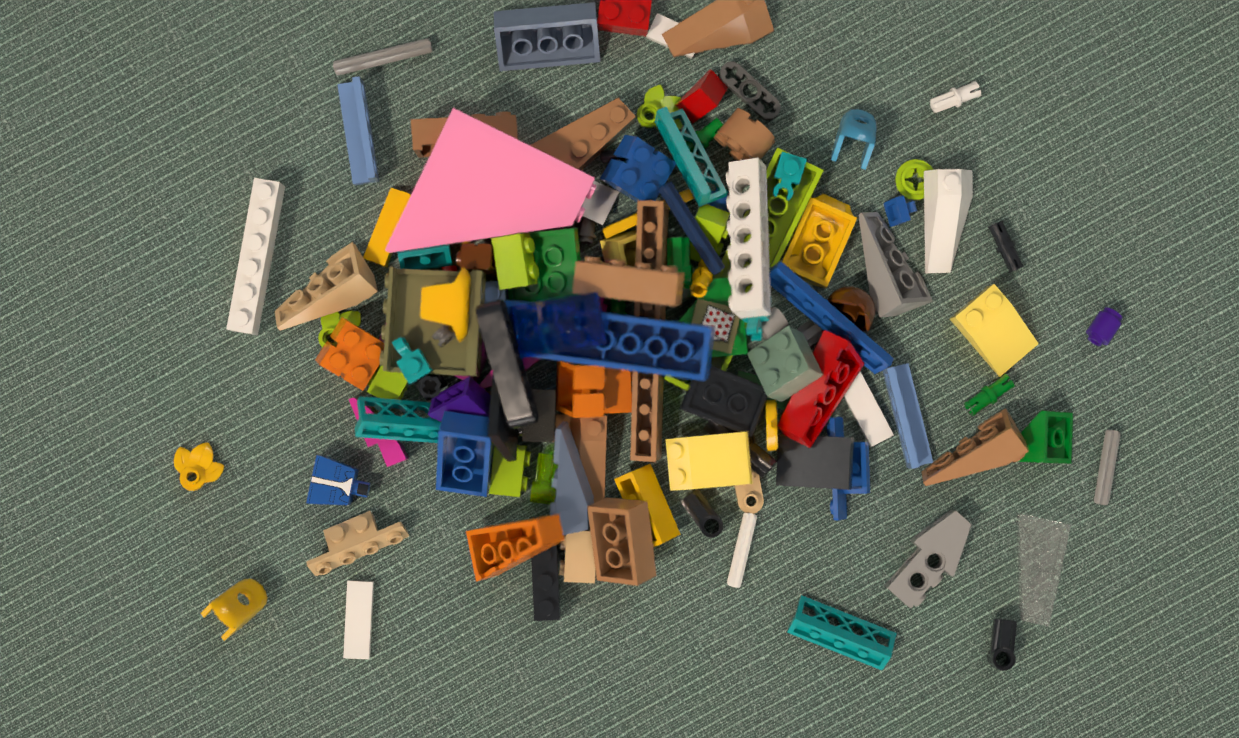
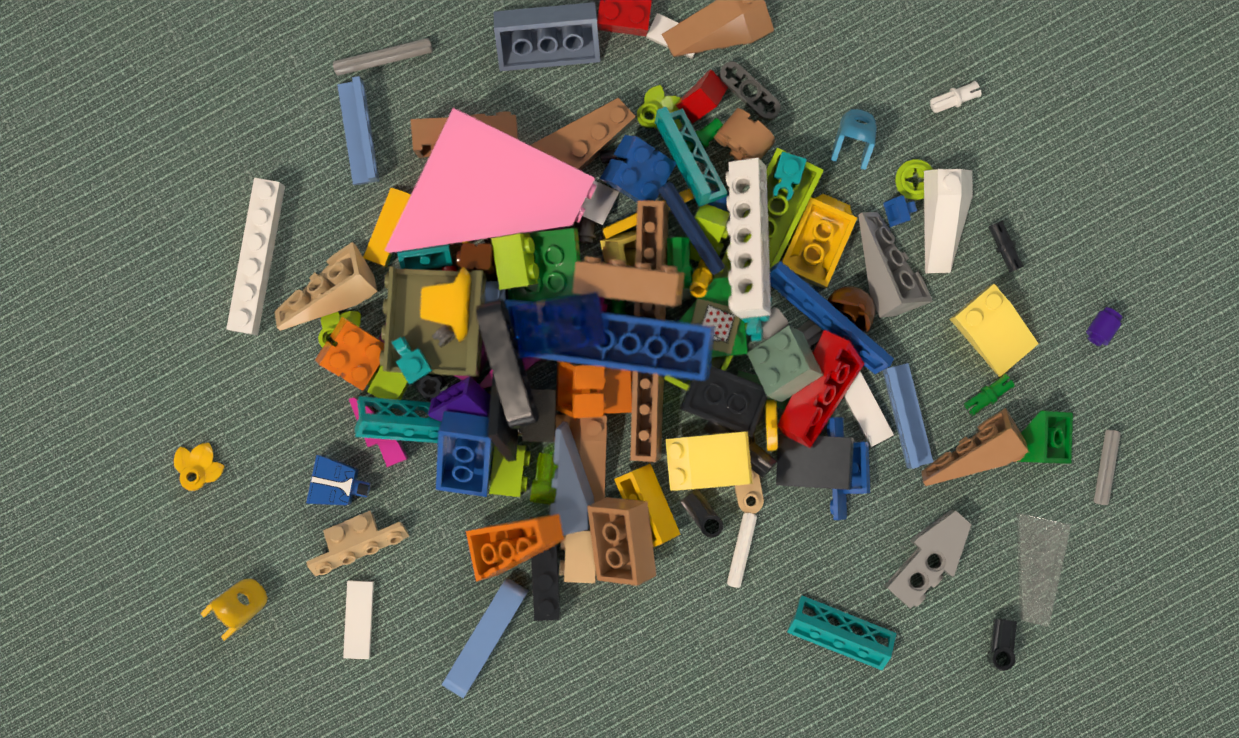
none -> medium blue beam [442,577,529,698]

